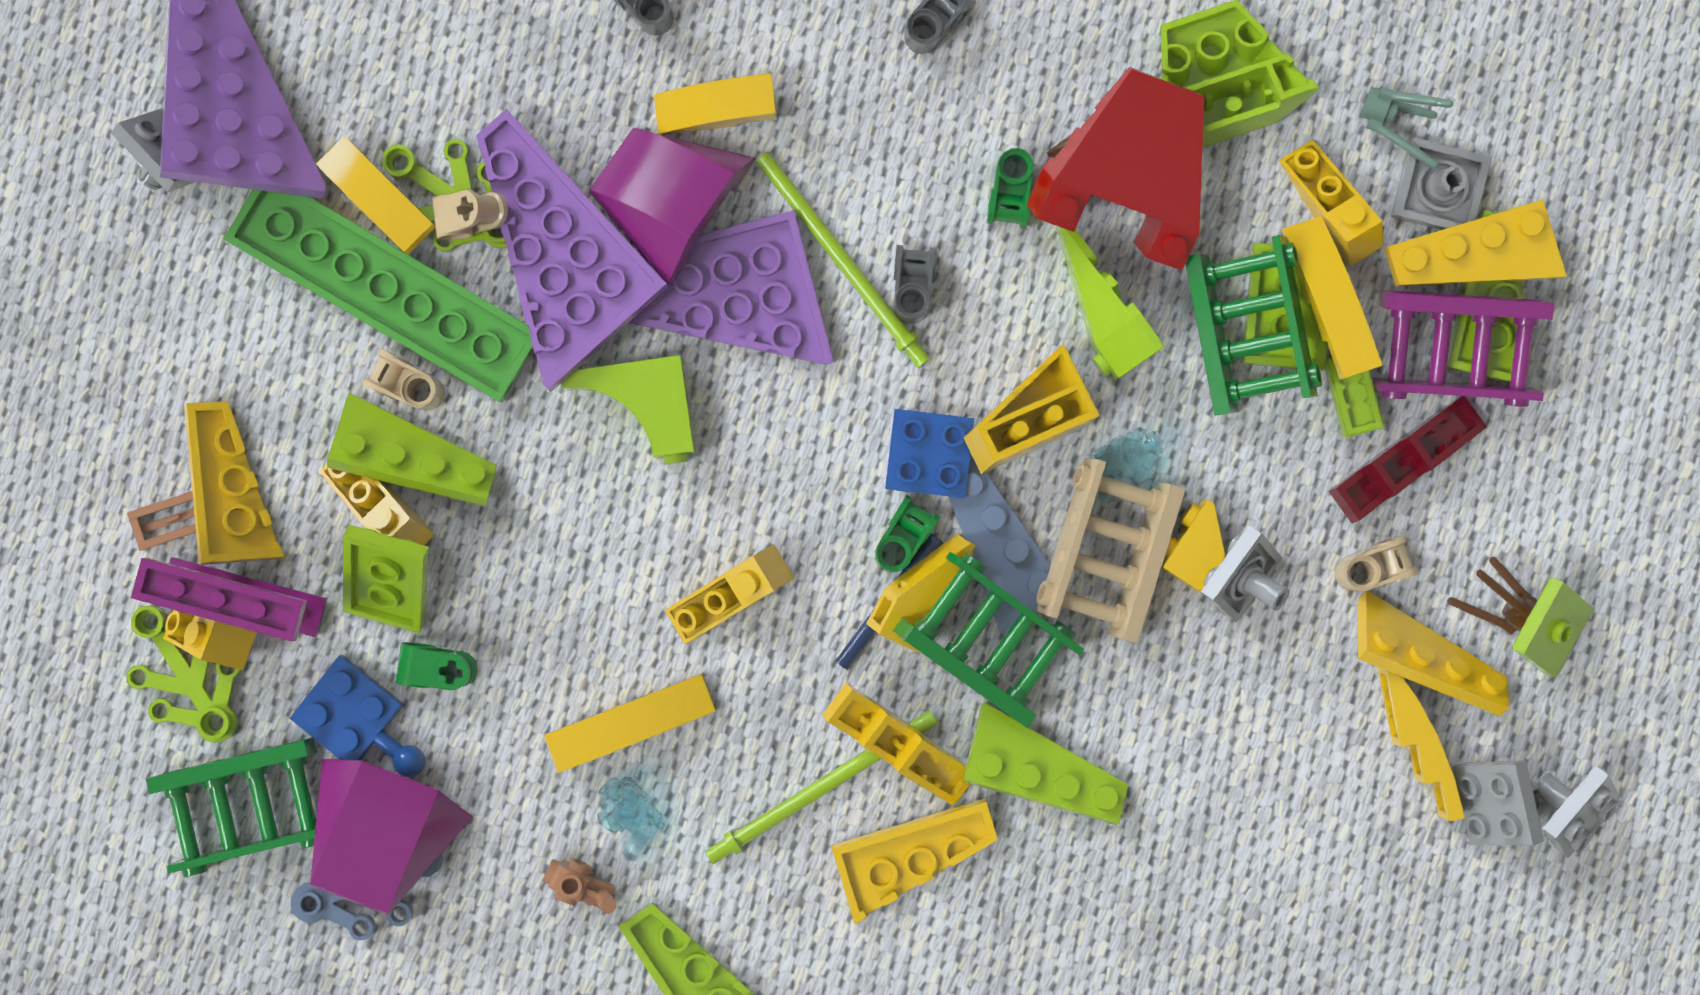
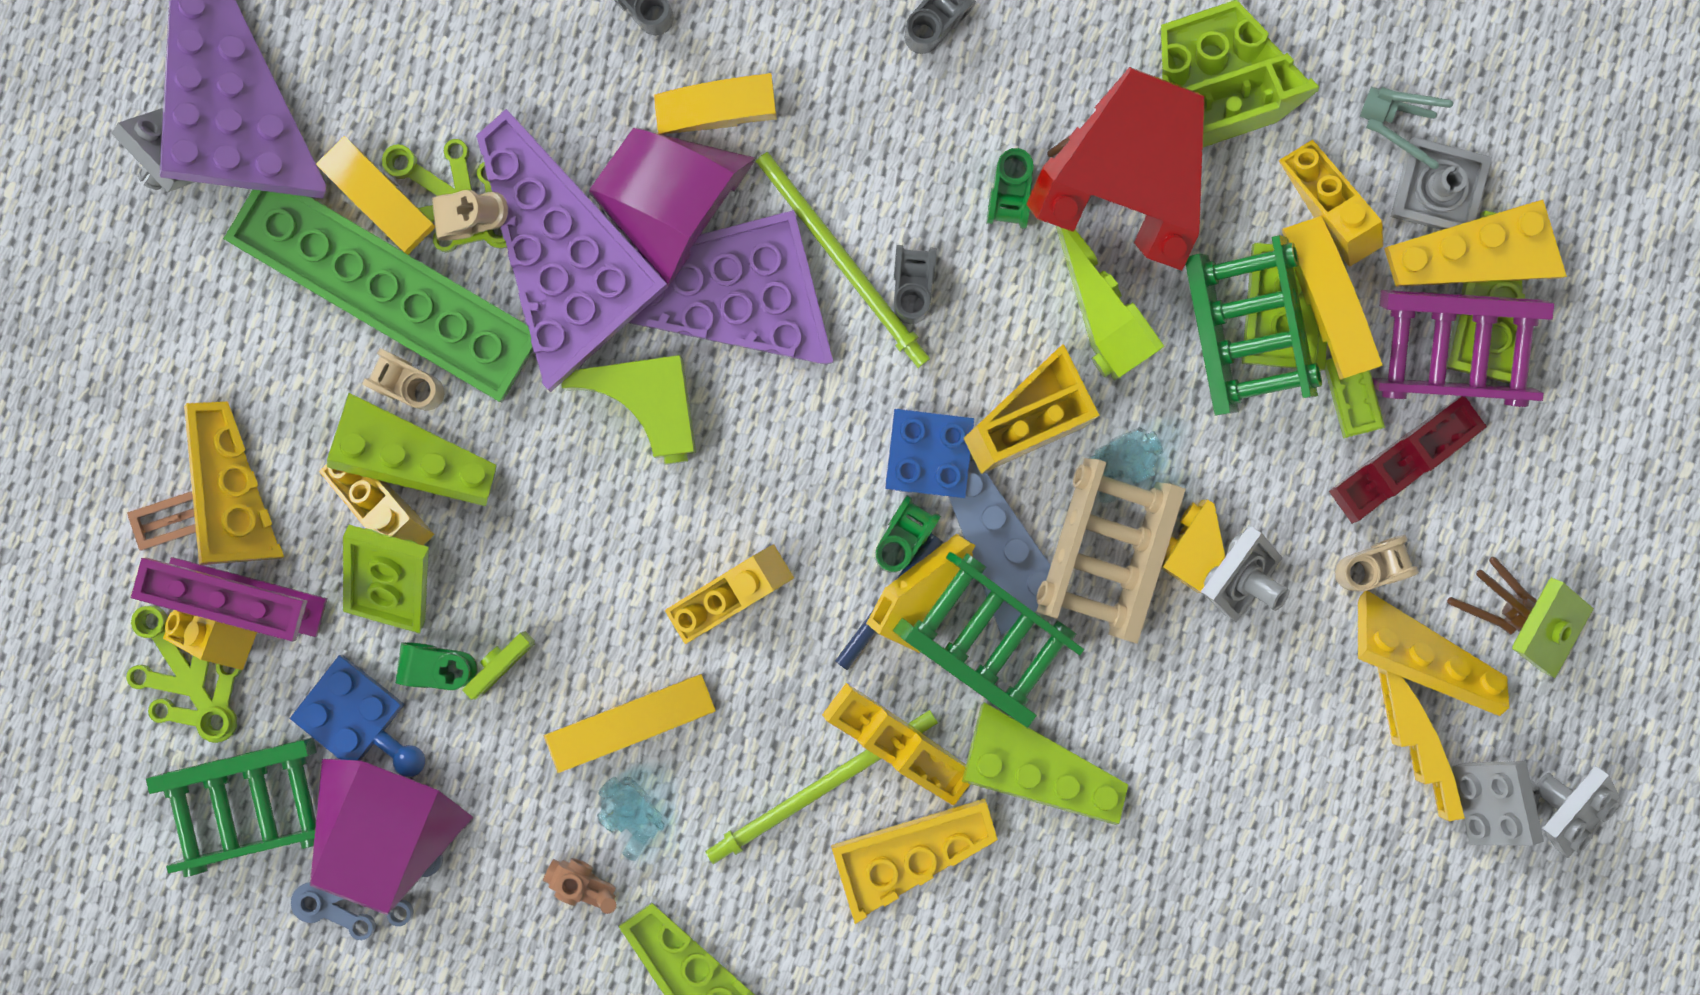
none -> lime plate [462,631,535,700]

